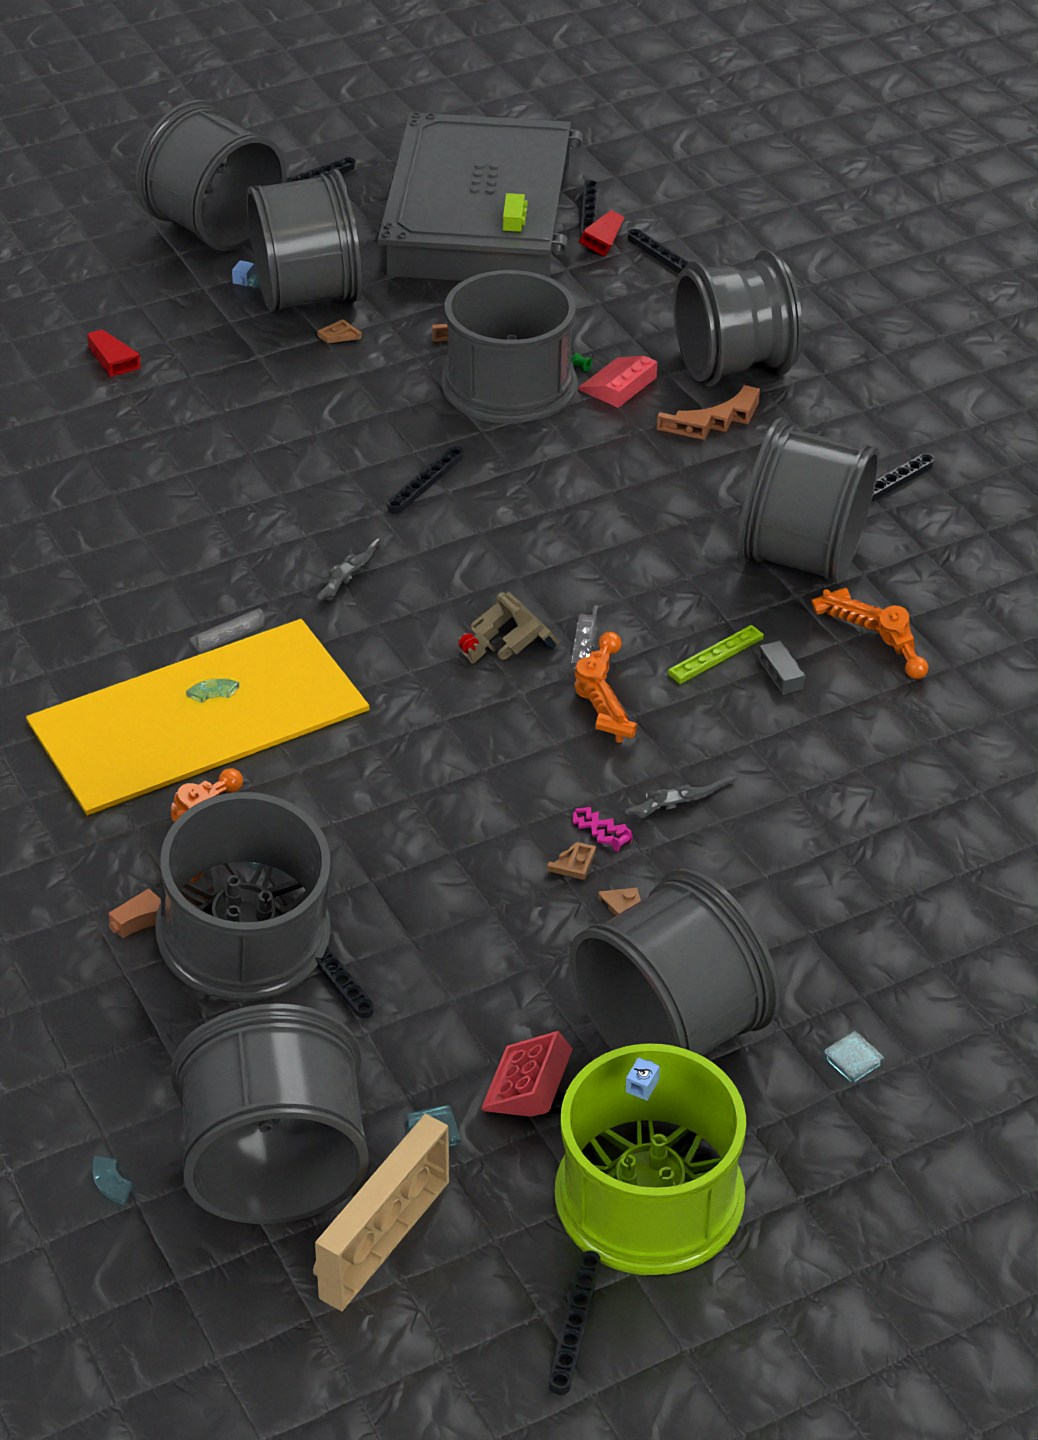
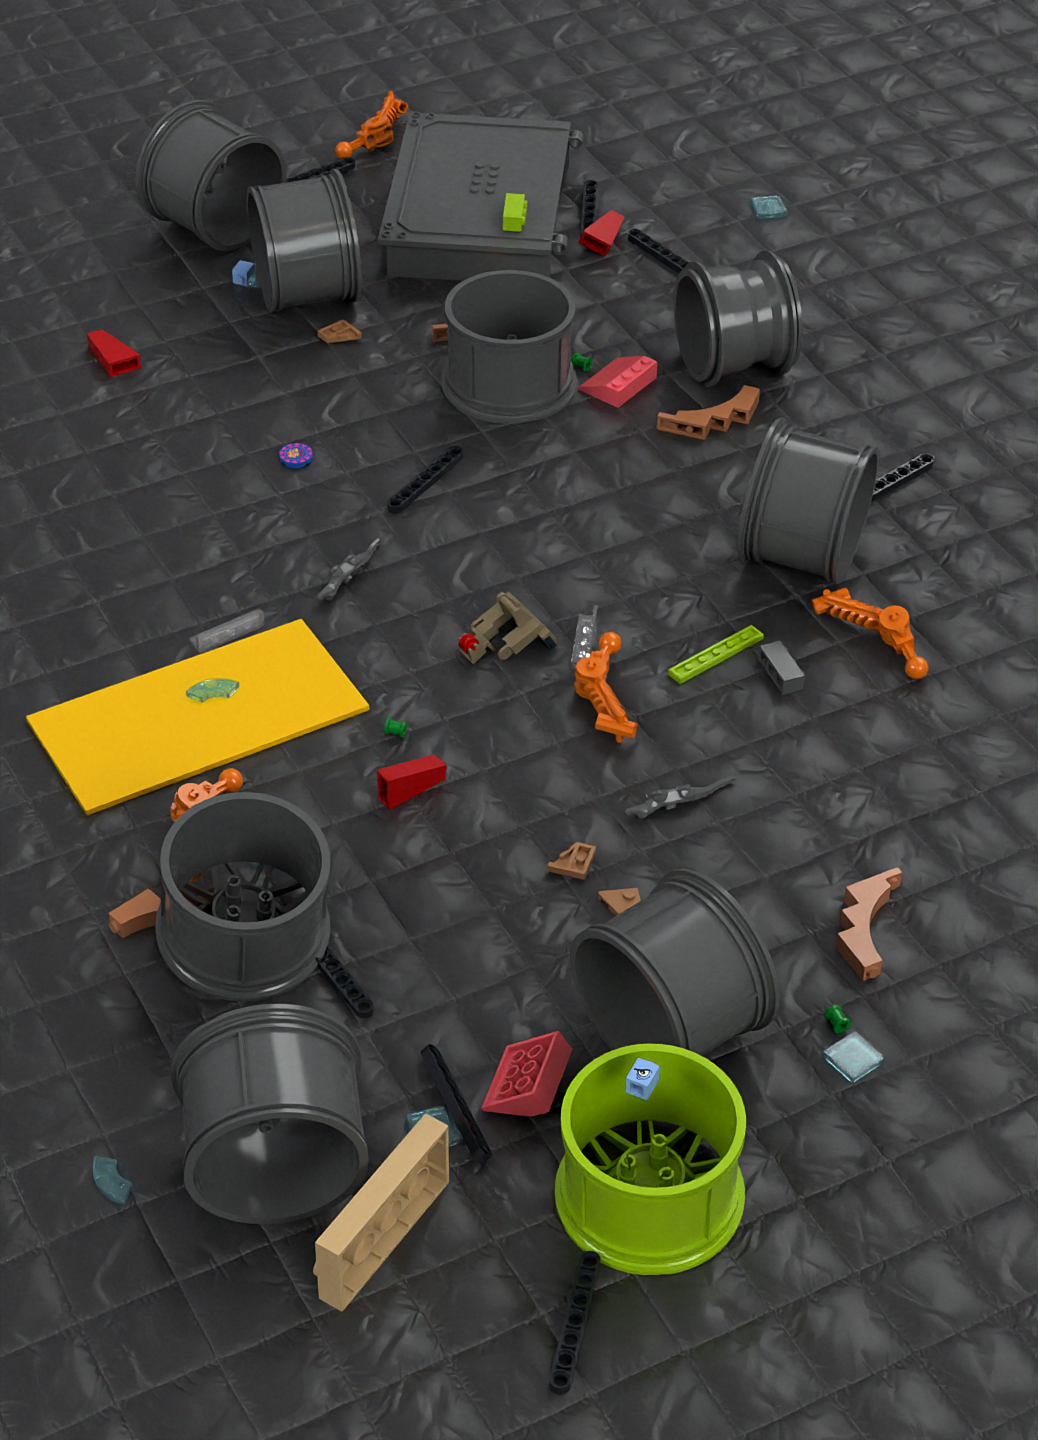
dark pink piece [573,807,633,852] -> none
none -> blue tile [279,443,313,468]
none -> orange piece [335,91,408,159]
none -> red slope [377,754,447,810]
none -> green bush [384,717,408,738]
none -> black beam [420,1044,492,1164]
none -> clear light blue tile [750,195,787,219]
none -> green bush [824,1005,851,1034]
none -> nougat arch [836,867,902,981]

